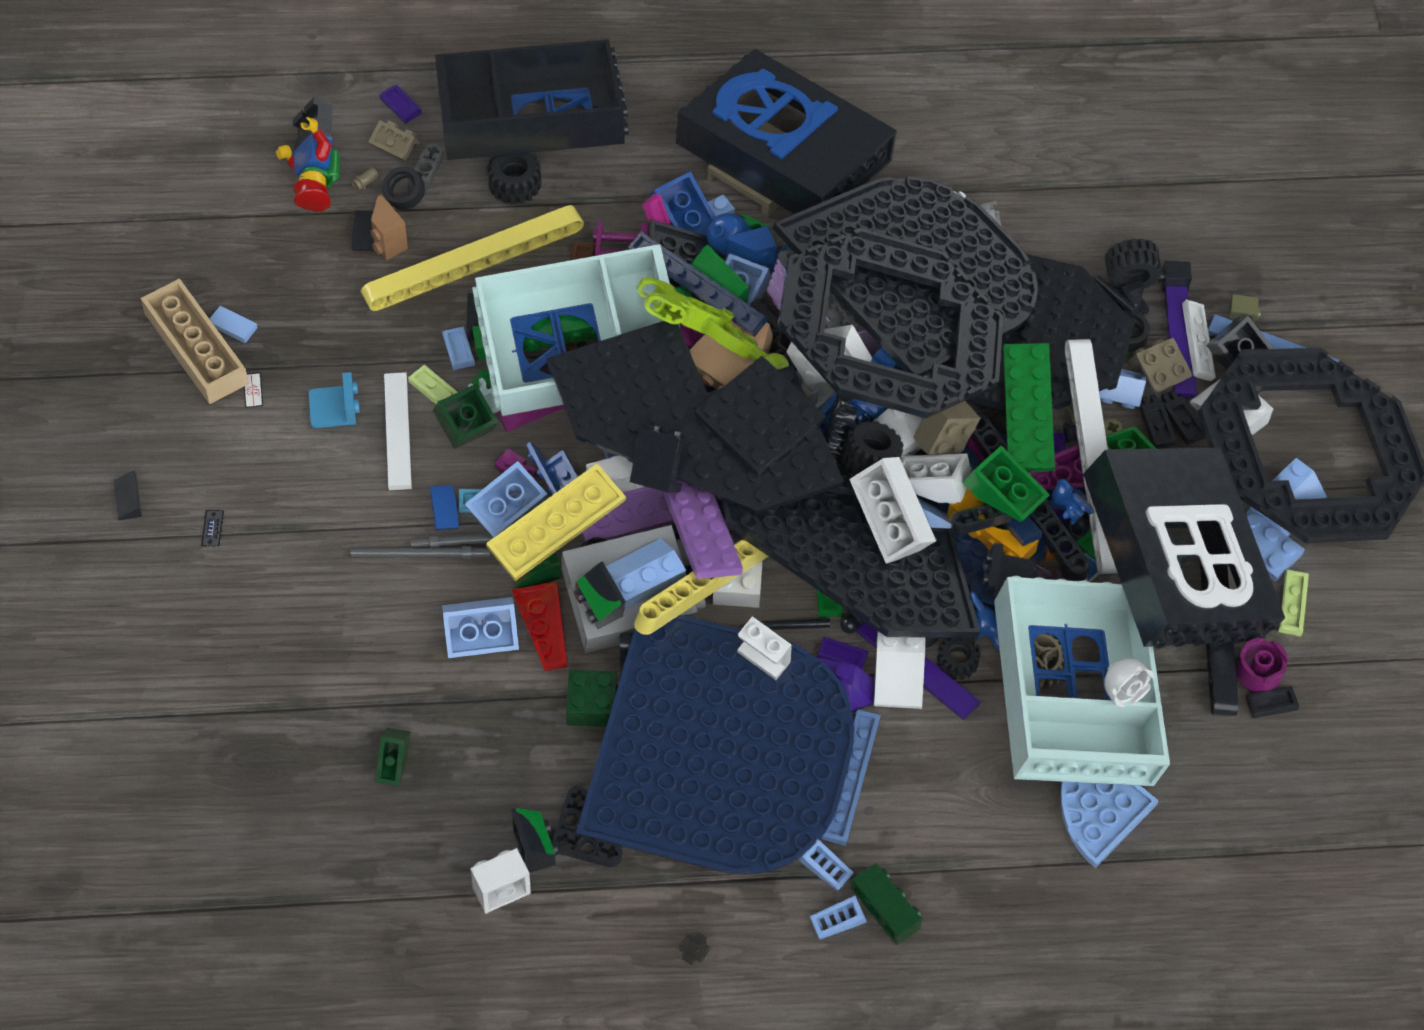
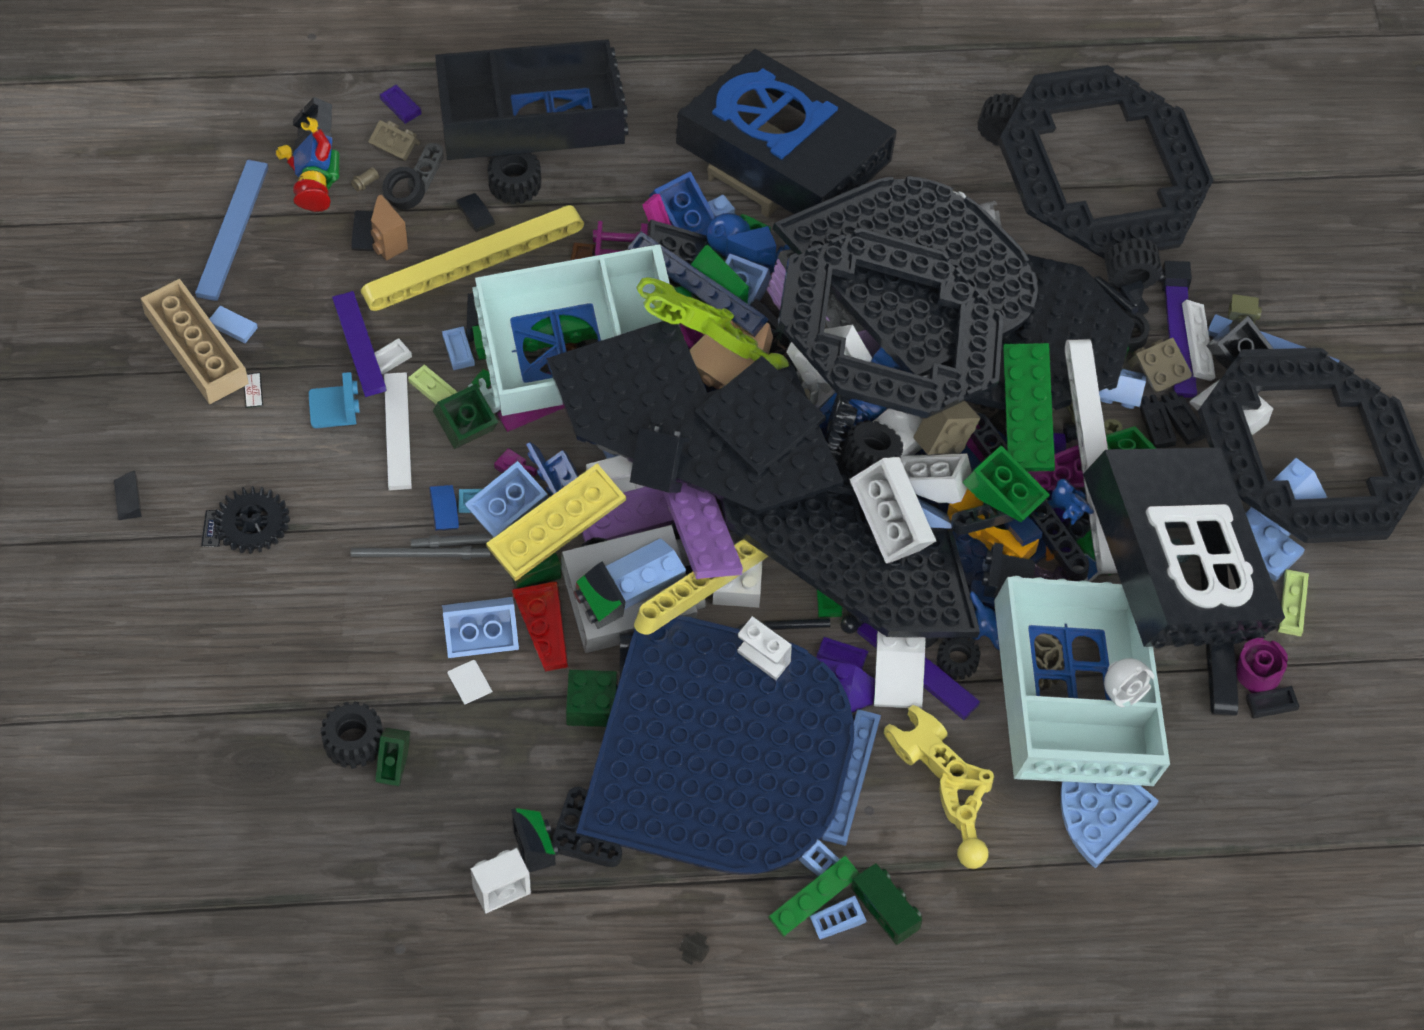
none -> medium blue tile [195,160,268,301]
none -> black gear [213,486,290,554]
none -> black tyre [321,701,383,769]
none -> dark purple tile [332,291,387,397]
none -> white tile [375,338,412,375]
none -> white sticker [447,660,493,704]
none -> black slope [456,193,495,232]
none -> green plate [768,855,860,937]
none -> light yellow piece [884,705,994,869]
none -> black tyre [977,93,1021,146]
none -> black plate [998,65,1214,259]

